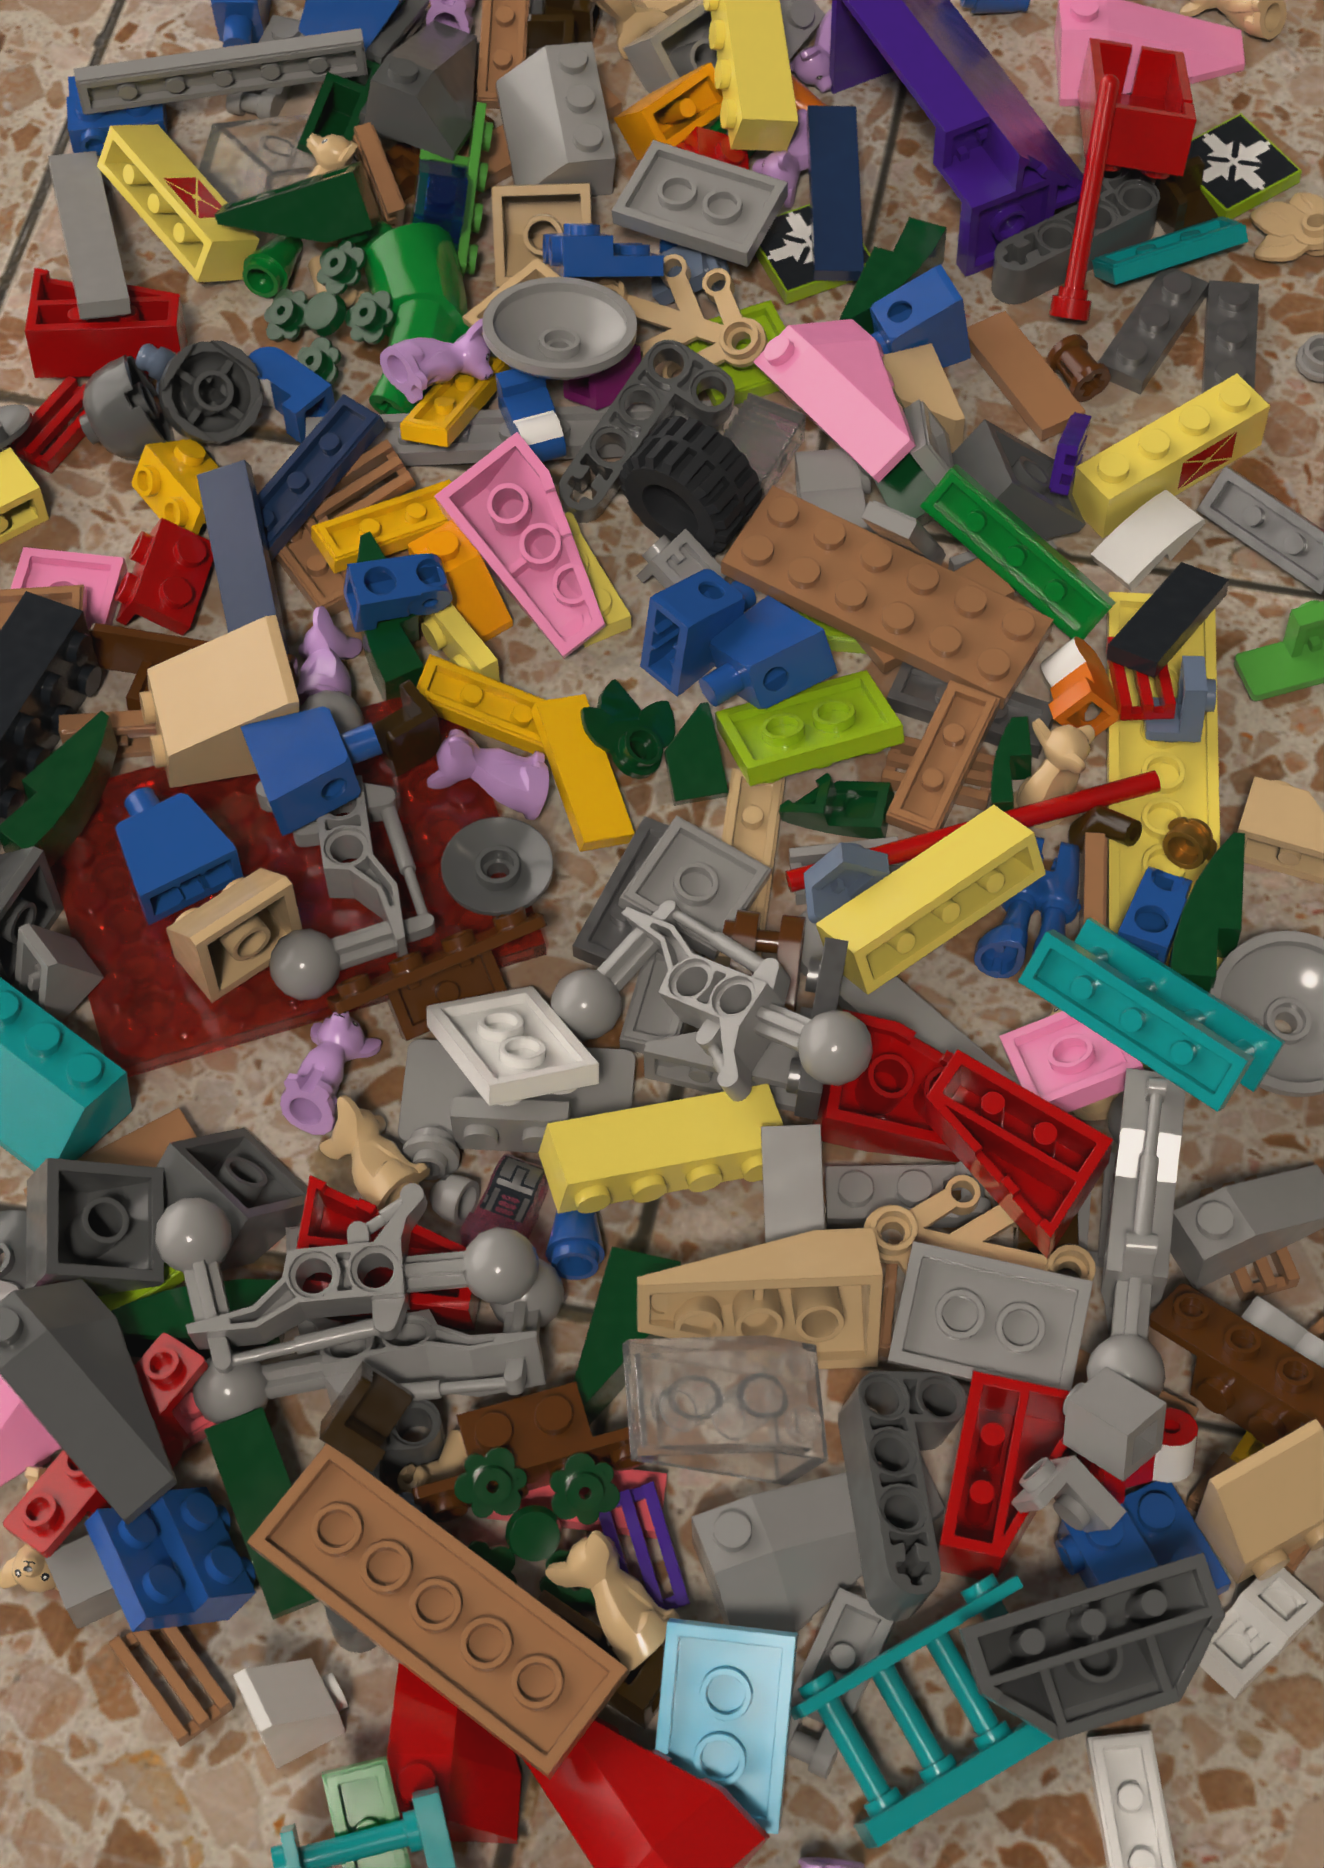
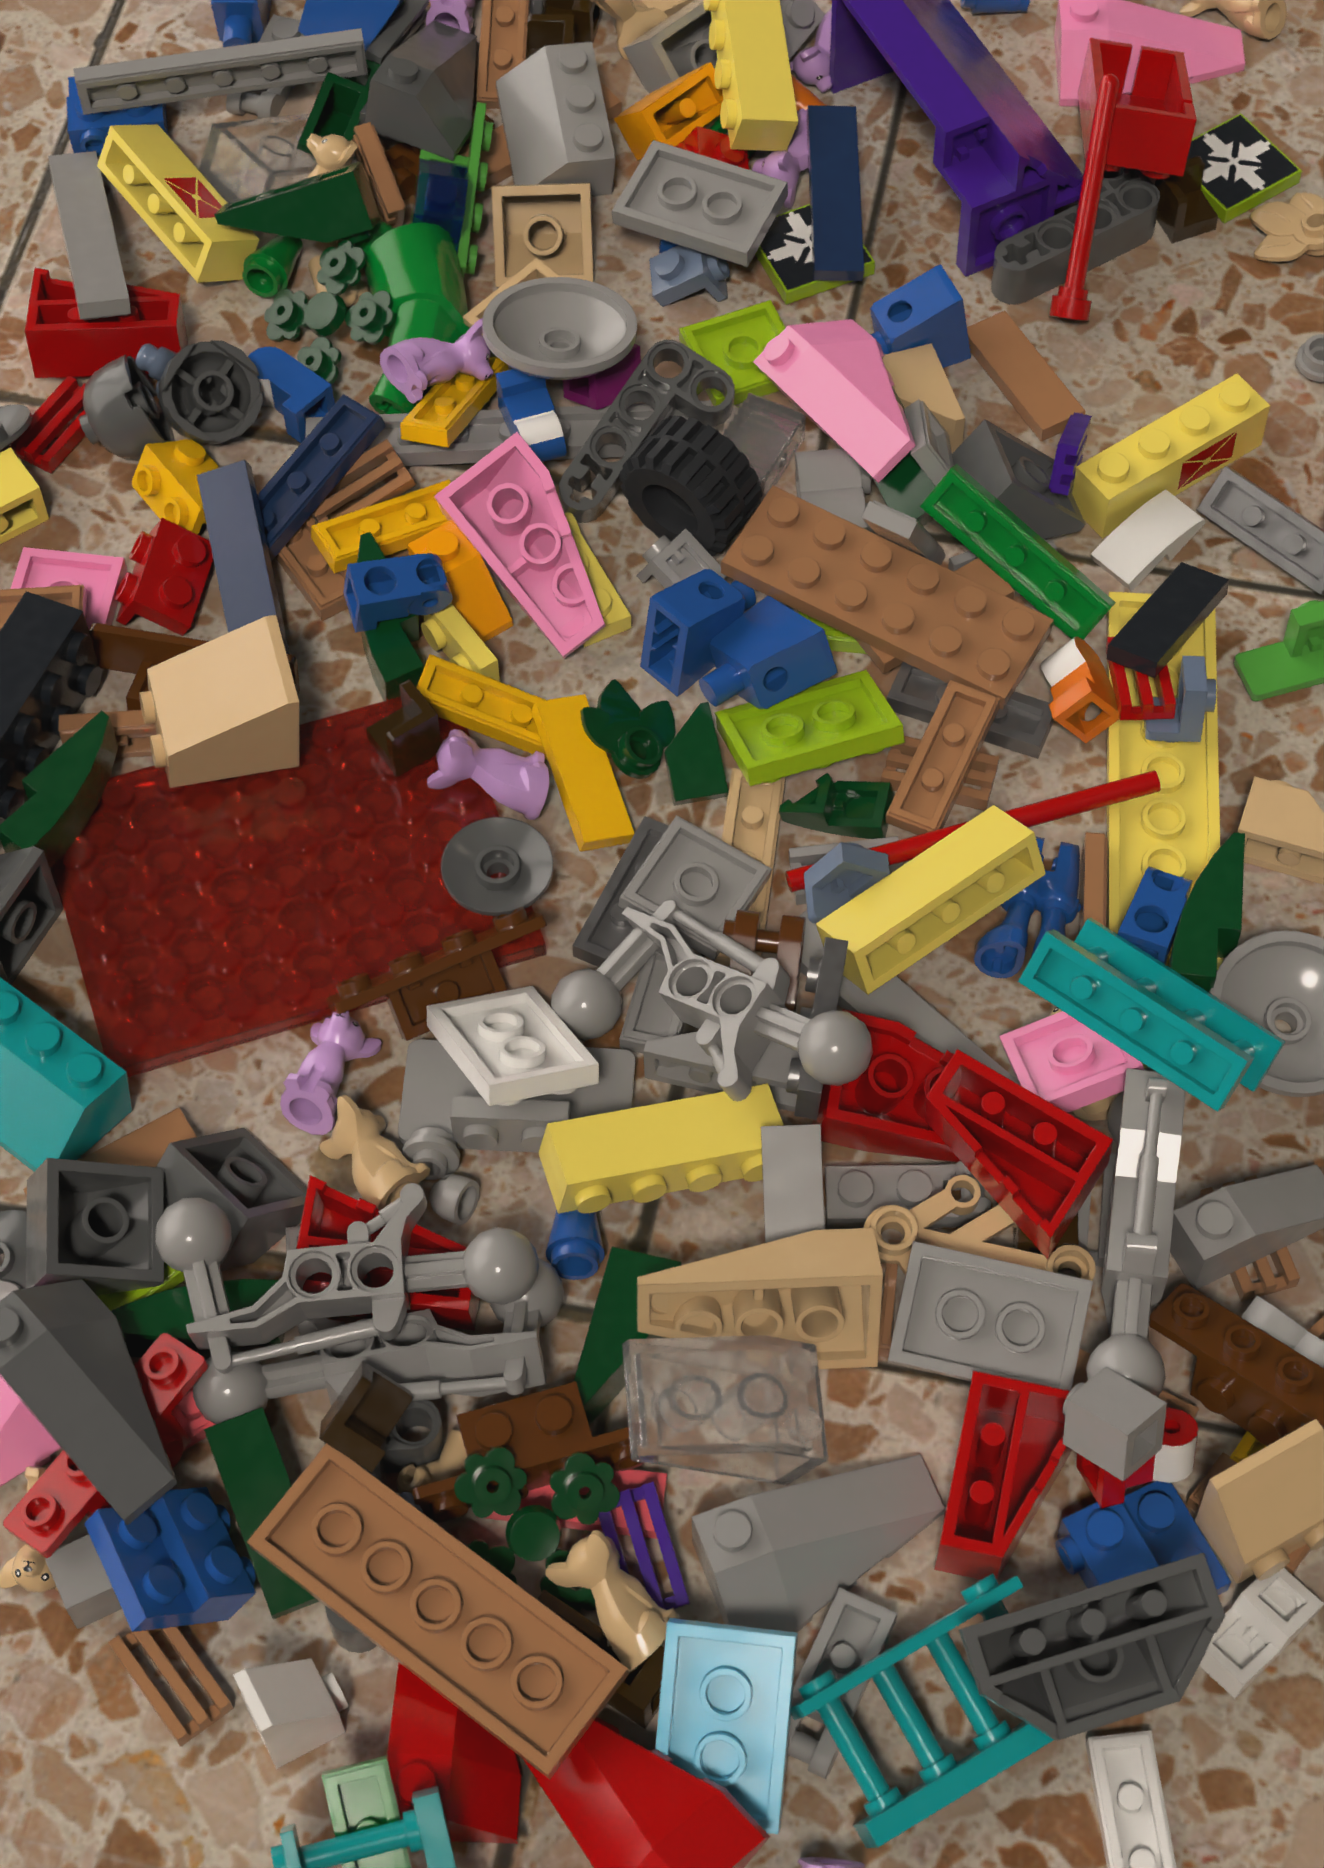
light grey slope [14,923,104,1023] -> none
blue torso [115,787,243,925] -> none
tan slope [166,868,302,1003] -> none
blue torso [241,706,383,836] -> none
light grey piece [256,690,436,1001] -> none
lavender animal [296,606,363,707] -> none
leg [459,1154,549,1247] -> none
blue plate [543,223,664,277] -> none
tan plant [592,254,767,378] -> none
dark grey beam [838,1371,967,1622] -> none
dark green slope [840,217,947,334] -> none
dark green slope [991,716,1032,811] -> none
light grey bracket [1011,1455,1127,1533] -> none
tan animal [1013,718,1095,829] -> none
reddish brown bush [1046,334,1111,402] -> none
dark brown arm [1068,805,1142,854] -> none
teal tile [1092,216,1248,285] -> none
flat silver plate [1098,267,1209,395] -> none
pearl gold plate [1163,817,1217,869] -> none
flat silver plate [1202,280,1259,393] -> none

